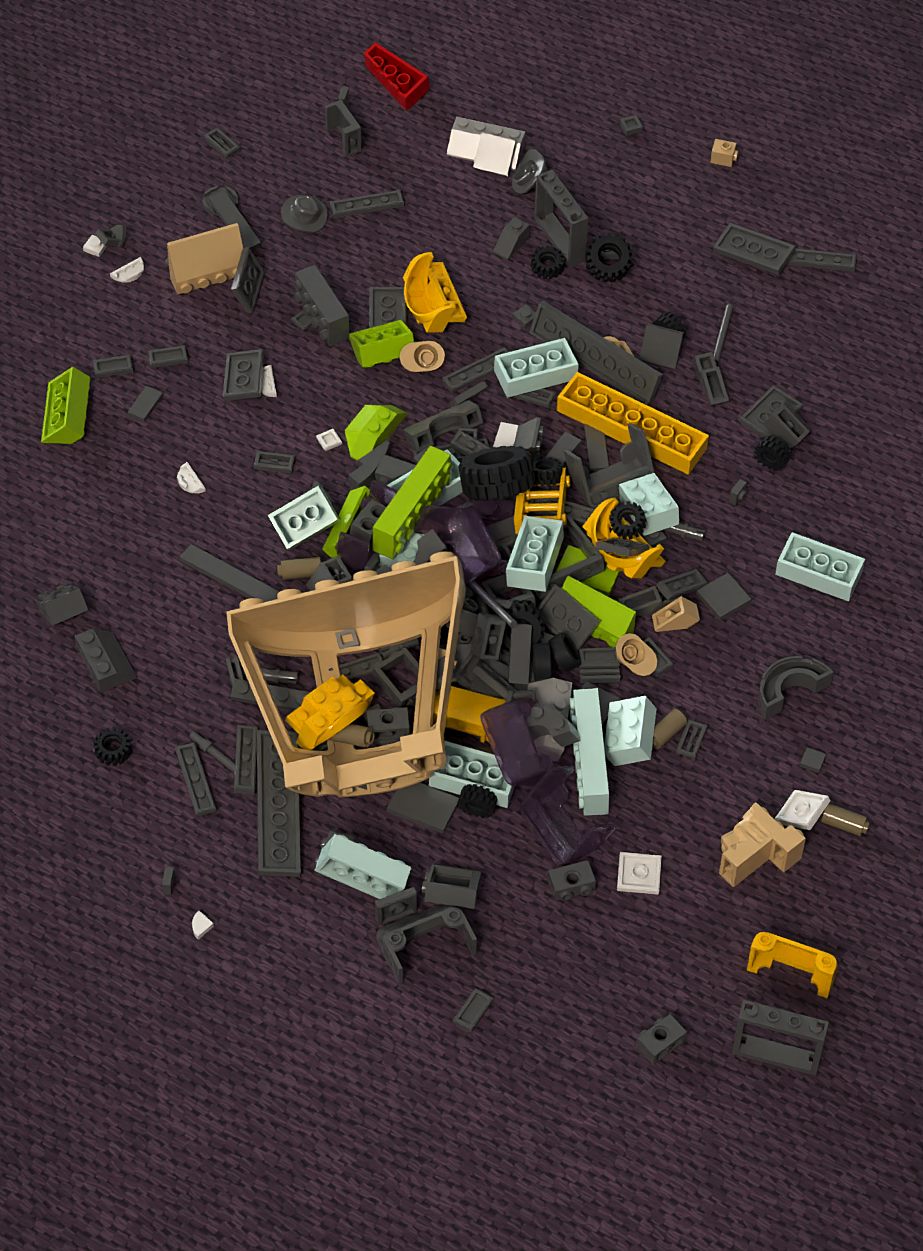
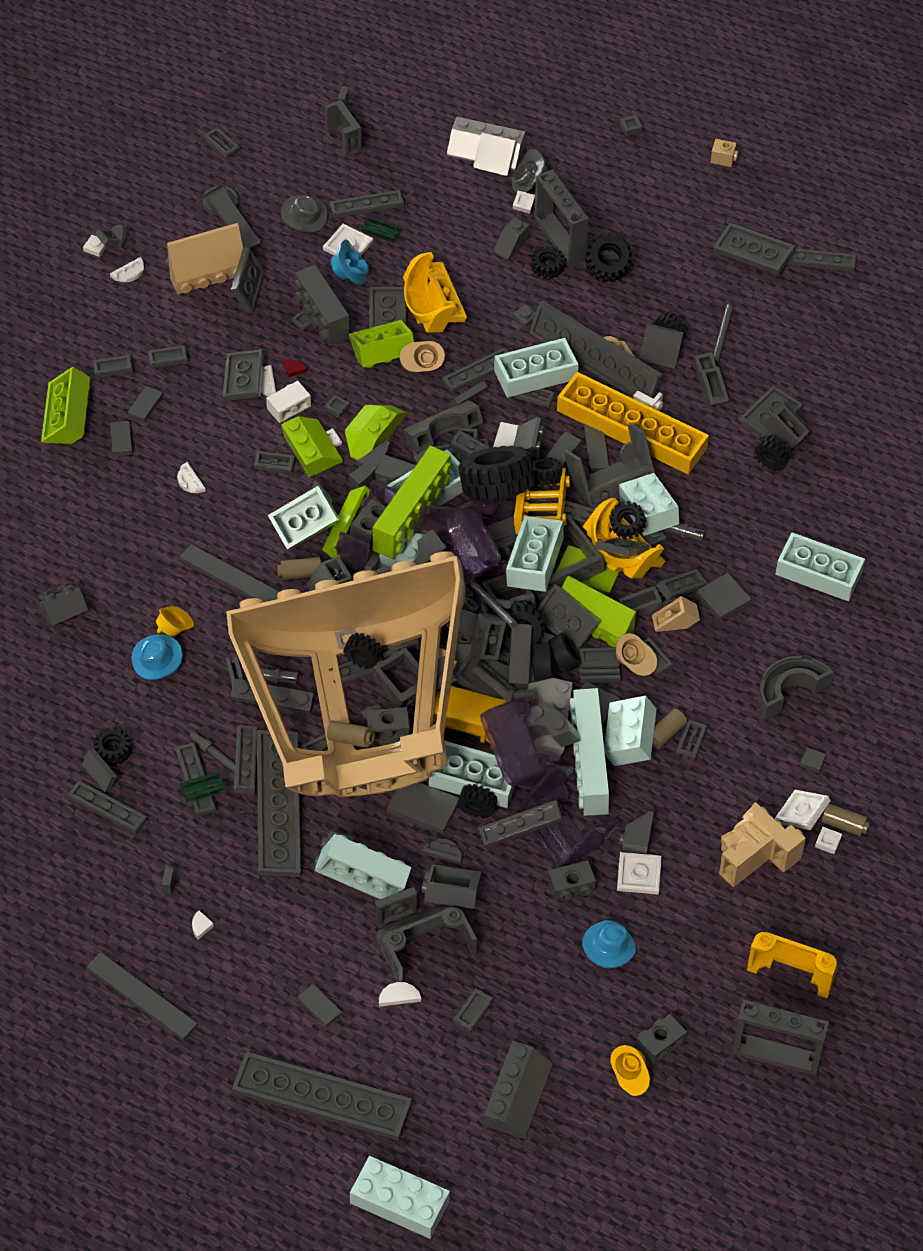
dark grey slope [75,628,137,693] -> none
yellow piece [285,675,374,750] -> none
red wedge [364,42,430,111] -> none
dark grey plate [729,479,747,506] -> none
none -> dark grey tile [67,781,148,834]
none -> dark grey tile [82,749,117,792]
none -> dark grey tile [87,952,198,1042]
none -> dark grey tile [110,421,132,456]
none -> dark azure hat [132,634,183,680]
none -> yellow piece [156,606,194,637]
none -> clear green tile [180,771,225,803]
none -> dark grey plate [232,1051,412,1141]
none -> white brick [266,381,311,423]
none -> lime slope [281,416,343,477]
none -> dark red tile [283,359,306,377]
none -> dark grey tile [297,984,342,1028]
none -> white tile [323,224,373,256]
none -> dark grey tile [324,395,350,418]
none -> dark azure hat [331,240,369,285]
none -> black tyre [343,633,382,669]
none -> light aqua brick [350,1156,450,1239]
none -> clear green tile [361,216,402,243]
none -> white tile [379,982,421,1007]
none -> dark grey tile [421,838,462,865]
none -> dark grey tile [479,800,563,847]
none -> dark grey slope [483,1041,553,1139]
none -> white plate [513,191,535,214]
none -> dark azure hat [582,920,636,968]
none -> yellow piece [610,1045,650,1096]
none -> dark grey slope [619,811,654,854]
none -> white bracket [633,391,663,411]
none -> white plate [815,827,842,854]

